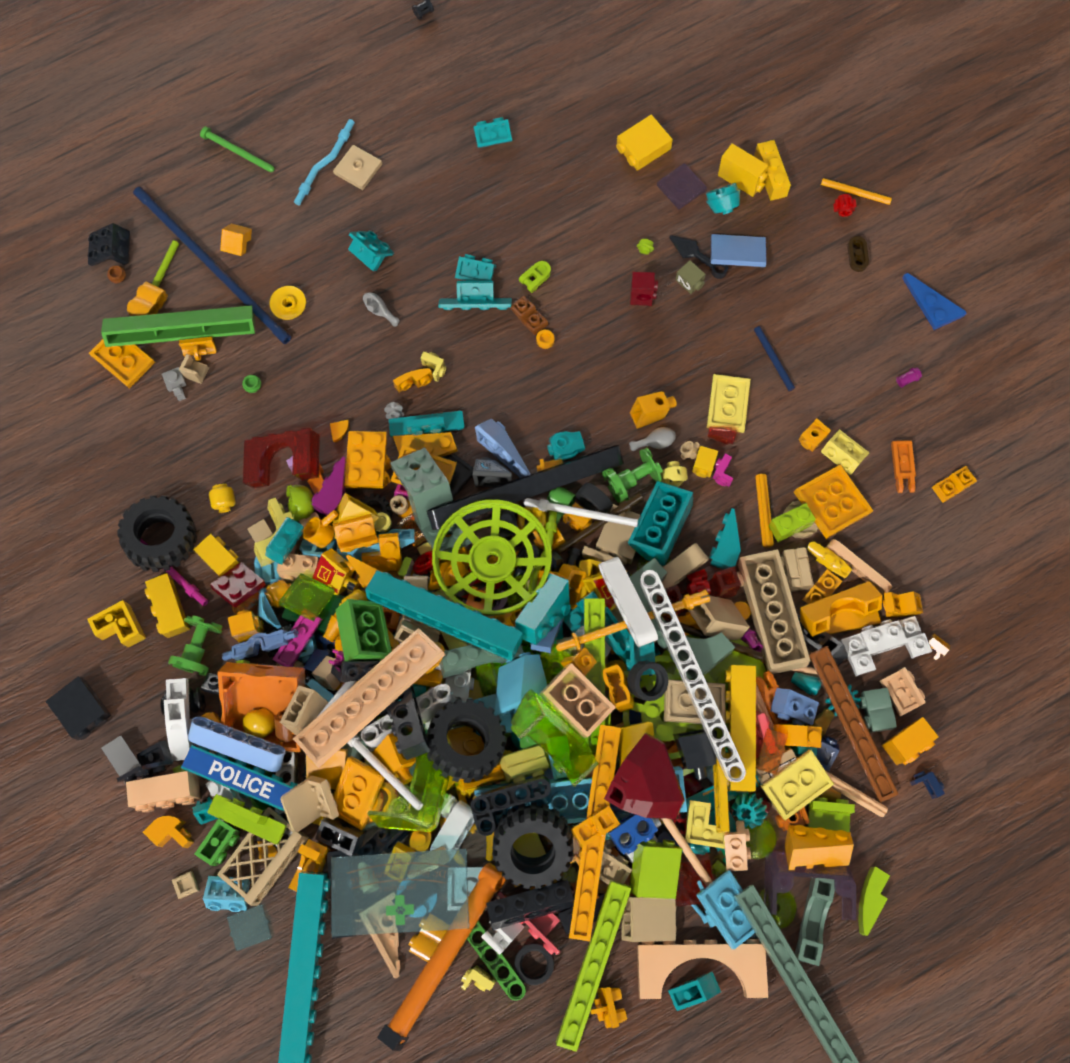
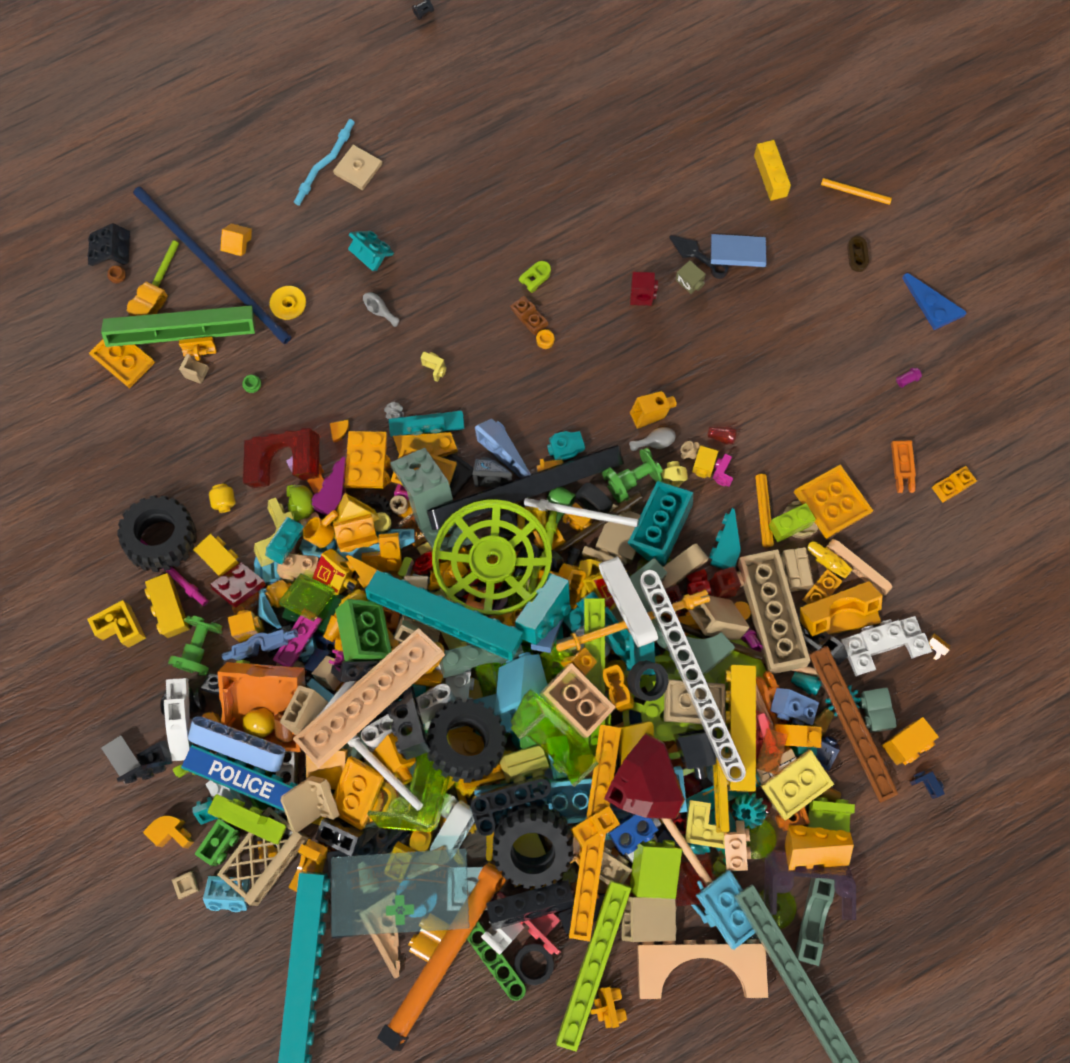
black brick [45,676,111,741] -> none
light nougat brick [126,771,201,813] -> none
light grey plate [162,367,186,401] -> none
bright green bar [200,126,275,172] -> none
clear light blue piece [227,905,272,951] -> none
tan tile [247,519,273,543] -> none
light orange slope [393,368,433,393] -> none
teal bracket [438,281,512,310] -> none
teal bracket [455,254,497,281] -> none
light yellow bracket [461,965,497,992] -> none
teal bracket [473,117,512,148] -> none
yellow brick [616,114,673,171] -> none
lime plate [637,239,654,254] -> none
clear purple tile [657,163,707,210] -> none
teal slope [668,972,721,1011] -> none
teal cone [706,183,740,215] -> none
light yellow tile [707,374,751,433] -> none
yellow brick [718,144,768,197] -> none
dark blue bar [754,326,795,391] -> none
light orange brick [799,418,831,452] -> none
light nougat axle [799,756,888,817] -> none
light yellow bracket [821,430,869,475] -> none
red gear [833,194,857,217] -> none
lime slope [858,867,890,936] -> none
light nougat bracket [880,667,926,716] -> none
light orange brick [883,591,923,618] -> none

